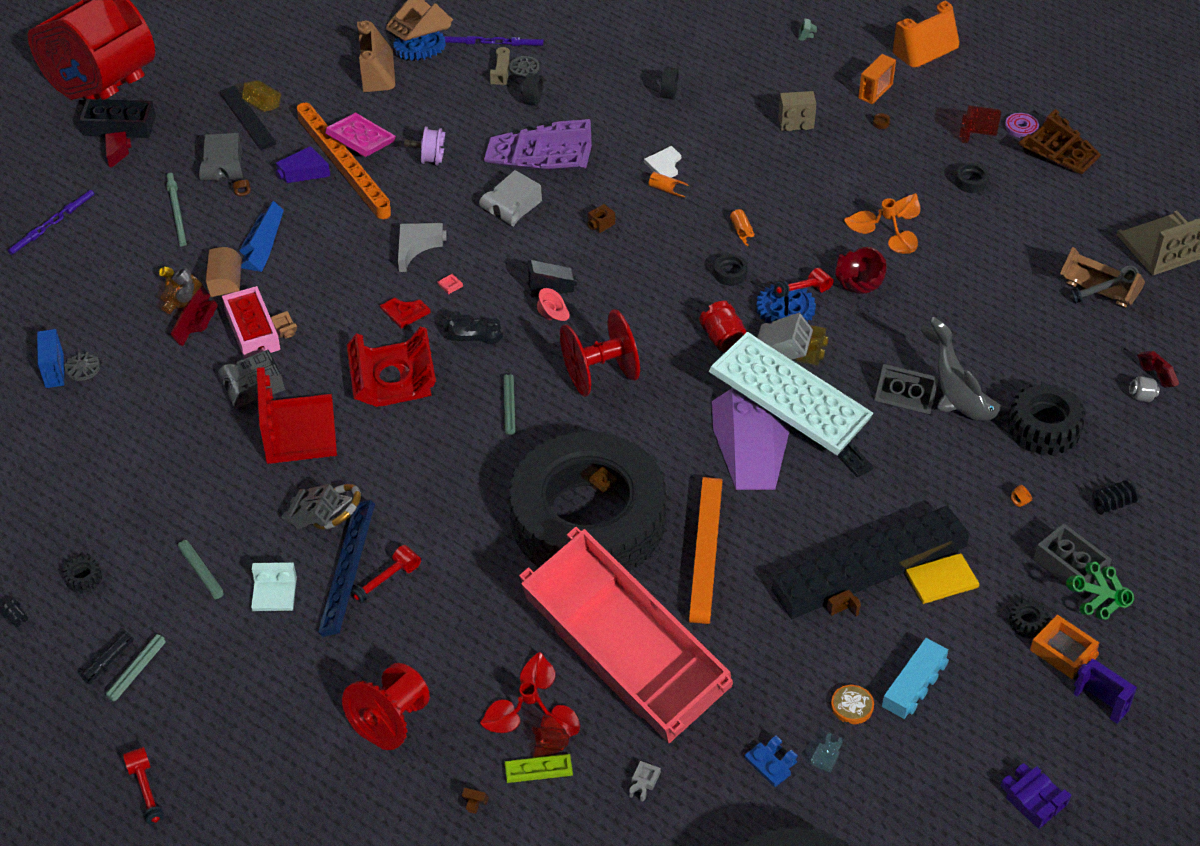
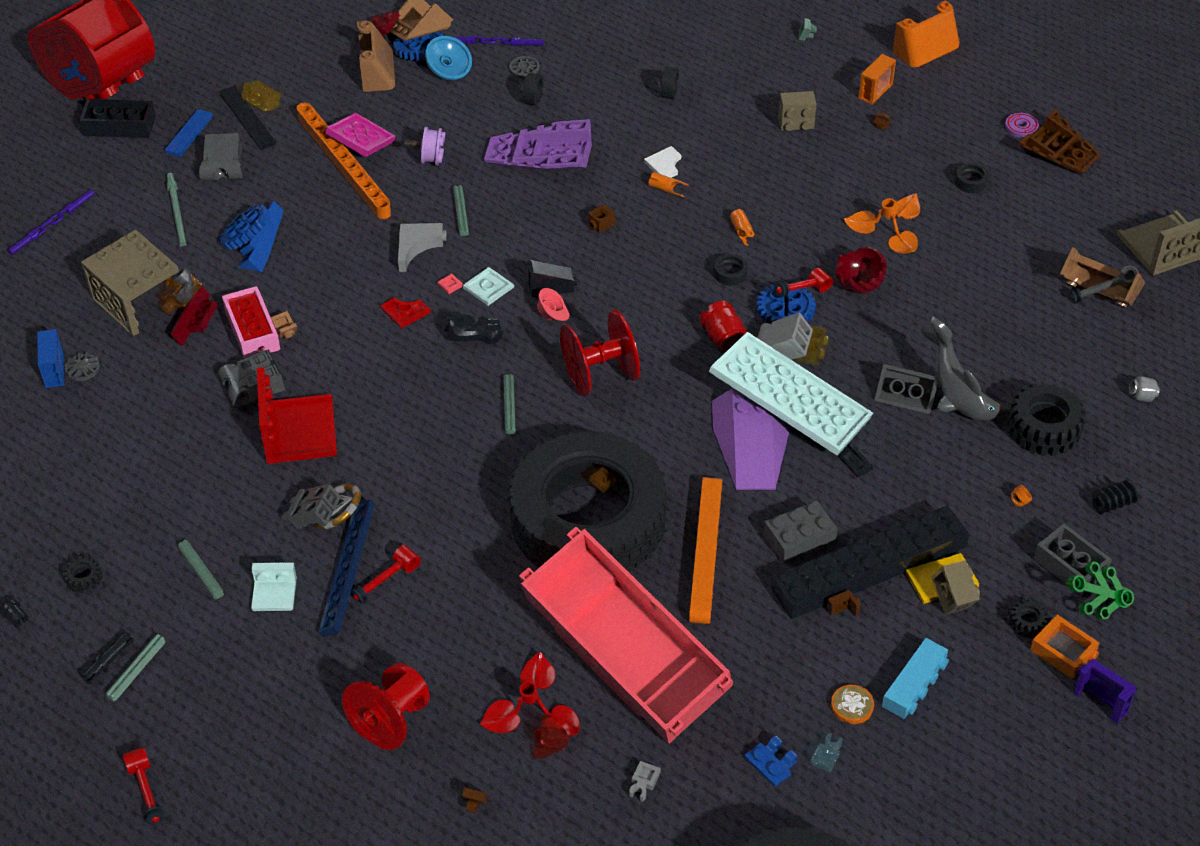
dark red slope [105,131,132,167] -> none
medium nougat brick [206,247,242,297] -> none
reddish brown tile [232,180,251,196] -> none
dark purple slope [276,146,330,183] -> none
red panel [347,326,436,407] -> none
light grey piece [479,170,542,227] -> none
dark tan leg [490,47,510,85] -> none
lime tile [505,754,573,783] -> none
clear red bracket [959,105,1001,143] -> none
dark purple hips [1000,763,1071,829] -> none
dark red tile [1137,351,1179,388] -> none
none -> dark tan bracket [81,230,179,336]
none -> blue tile [165,109,213,157]
none -> blue gear [220,204,270,250]
none -> dark red plate [370,11,401,36]
none -> dark azure dish [425,36,472,80]
none -> sand green axle [453,185,469,236]
none -> light aqua tile [463,267,514,306]
none -> dark grey brick [764,501,838,564]
none -> dark tan brick [931,560,980,615]

